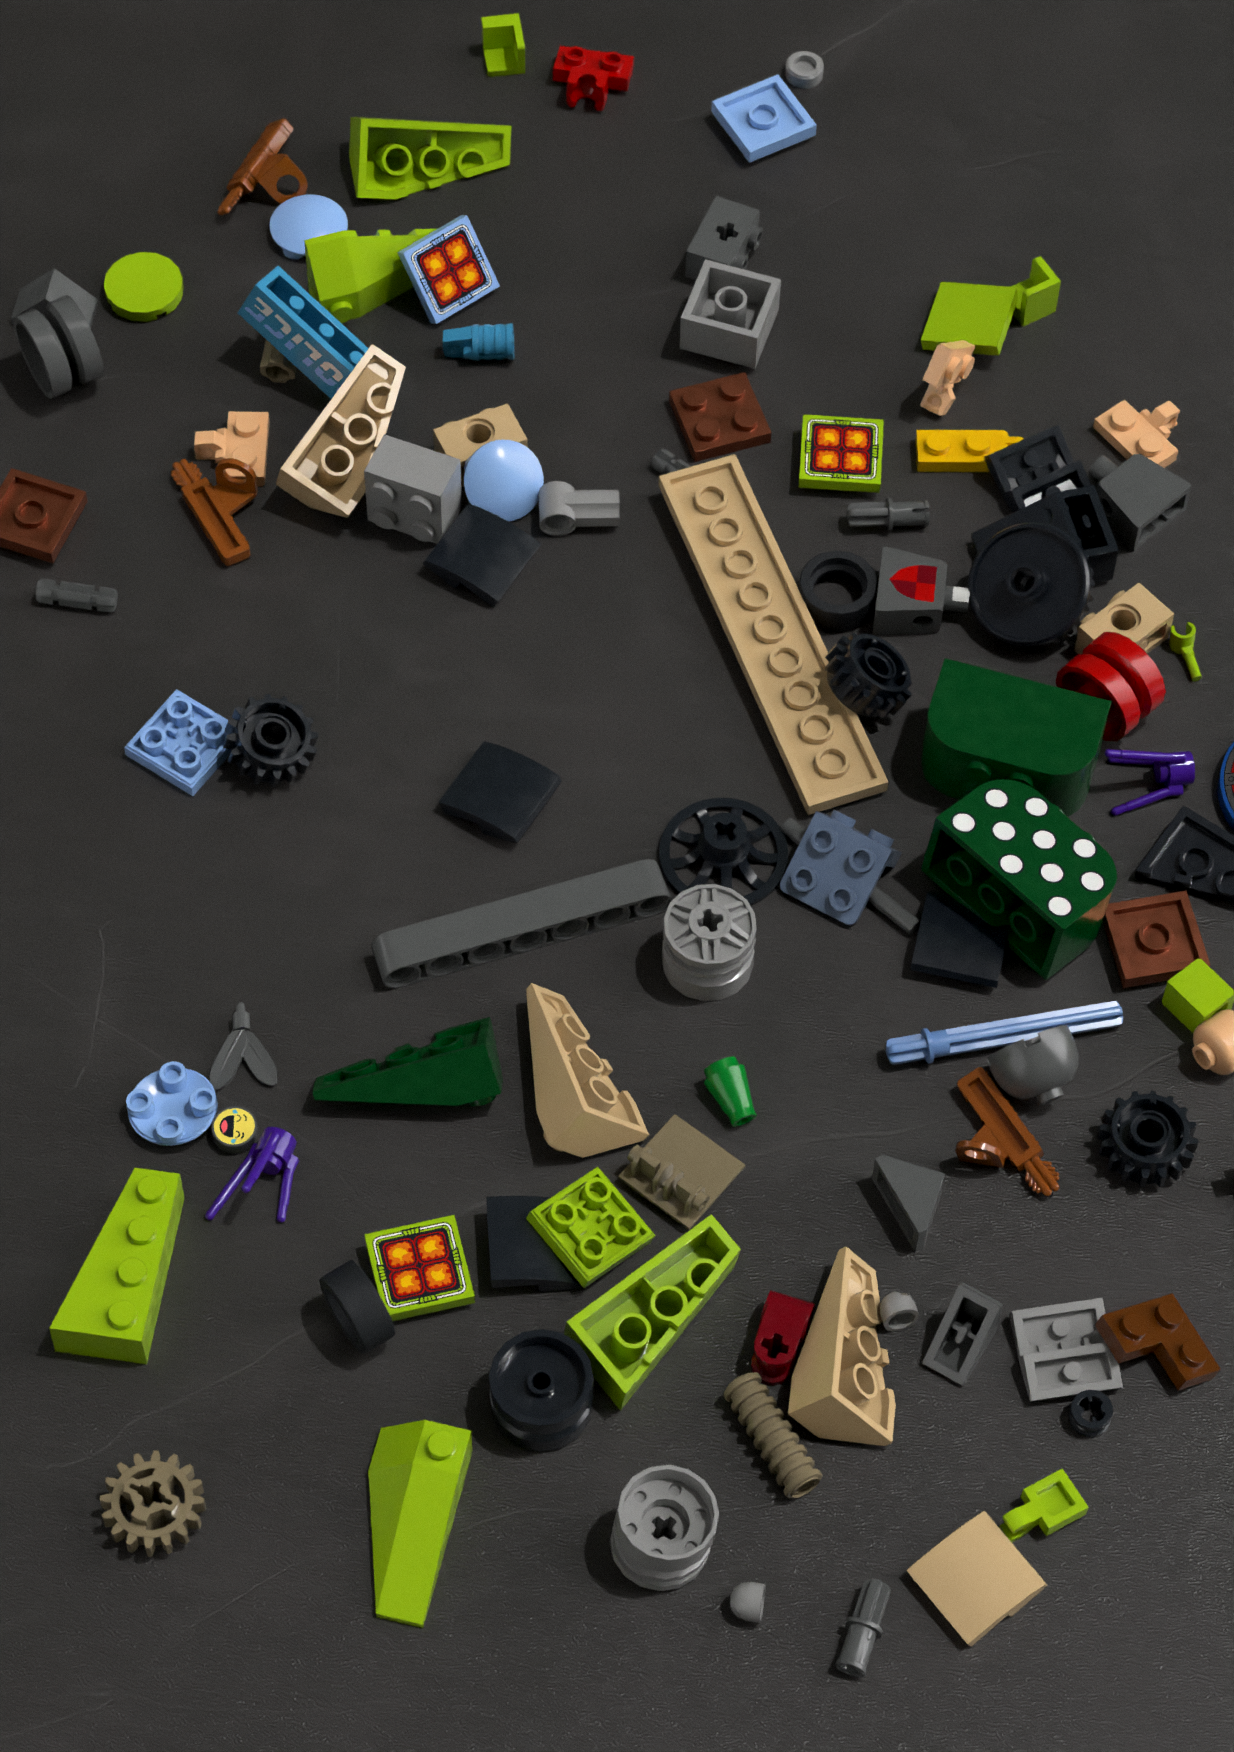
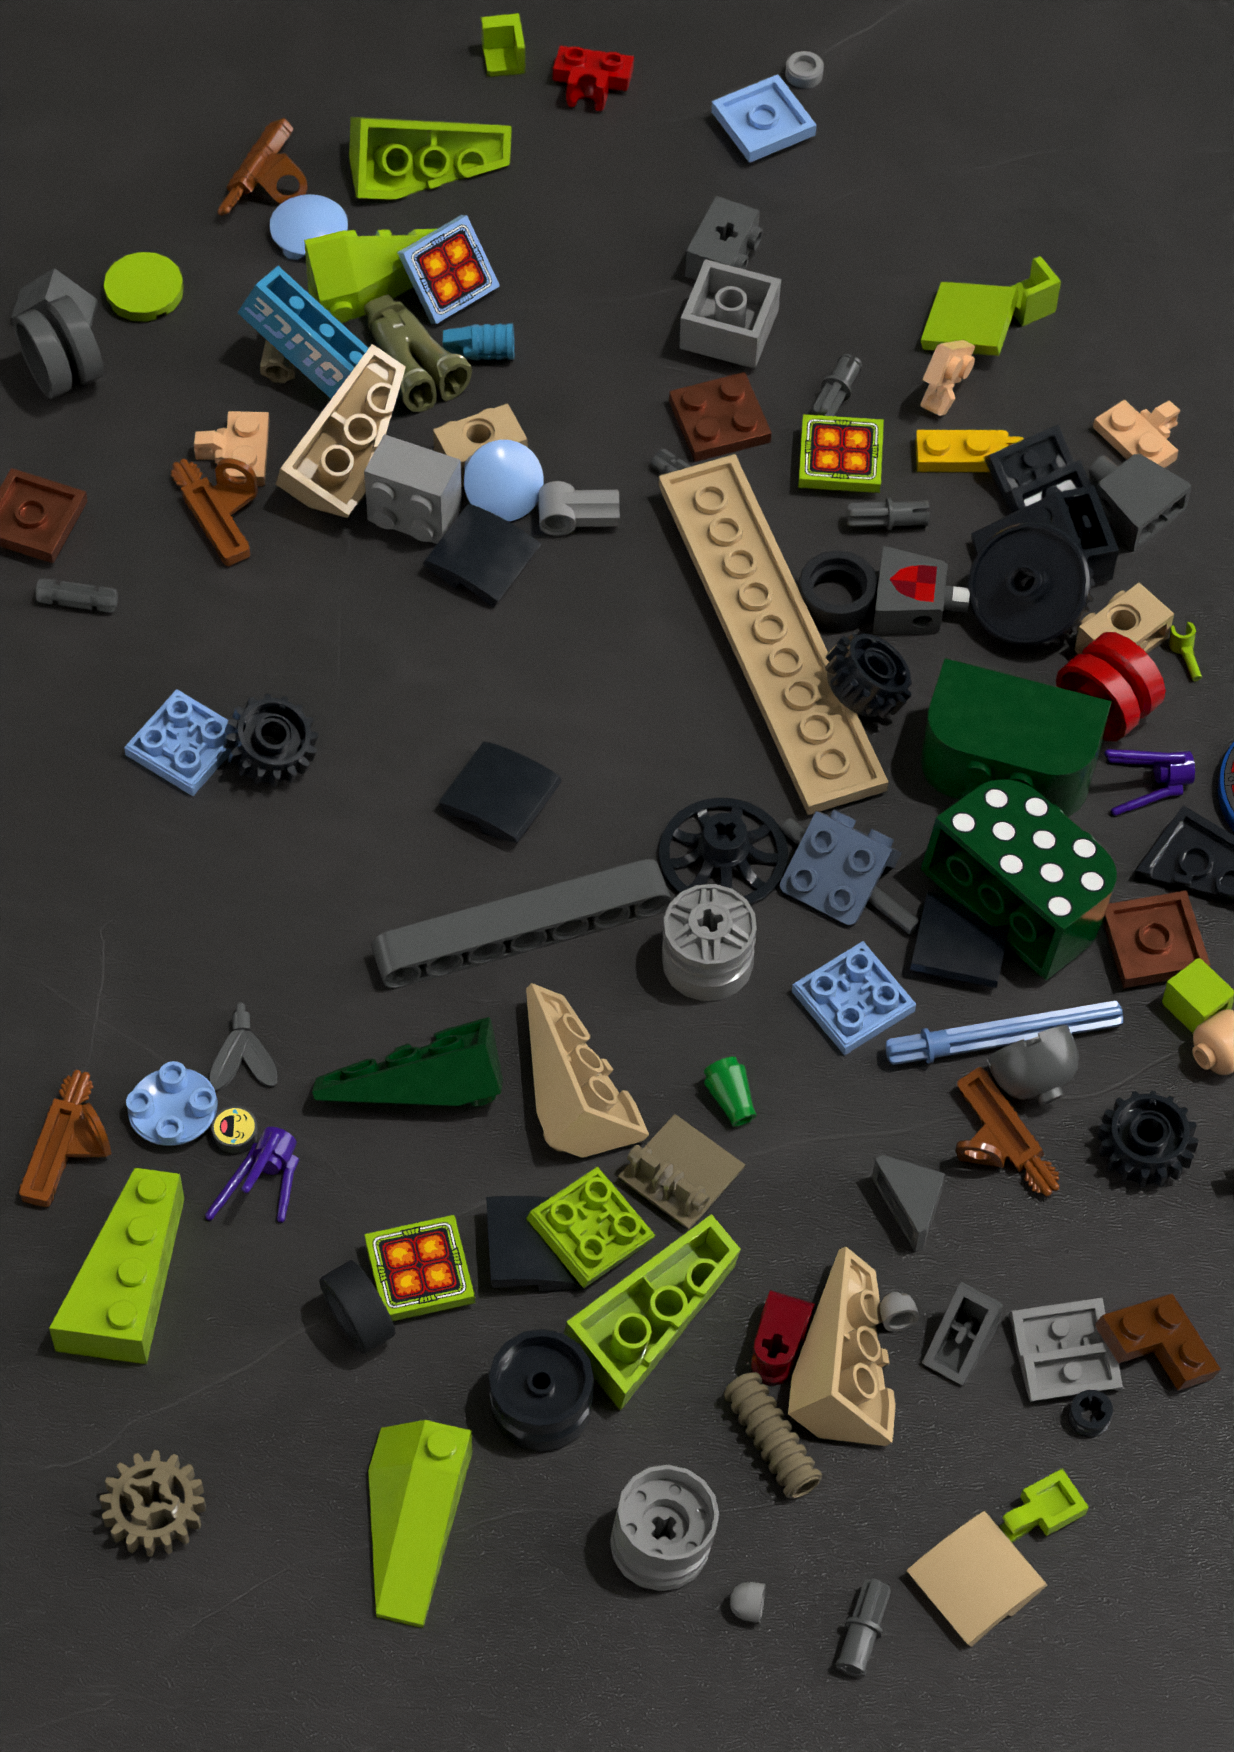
none -> dark orange piece [19,1070,112,1207]
none -> olive piece [363,295,472,412]
none -> light blue tile [792,941,916,1055]
none -> dark grey axle [811,354,862,416]

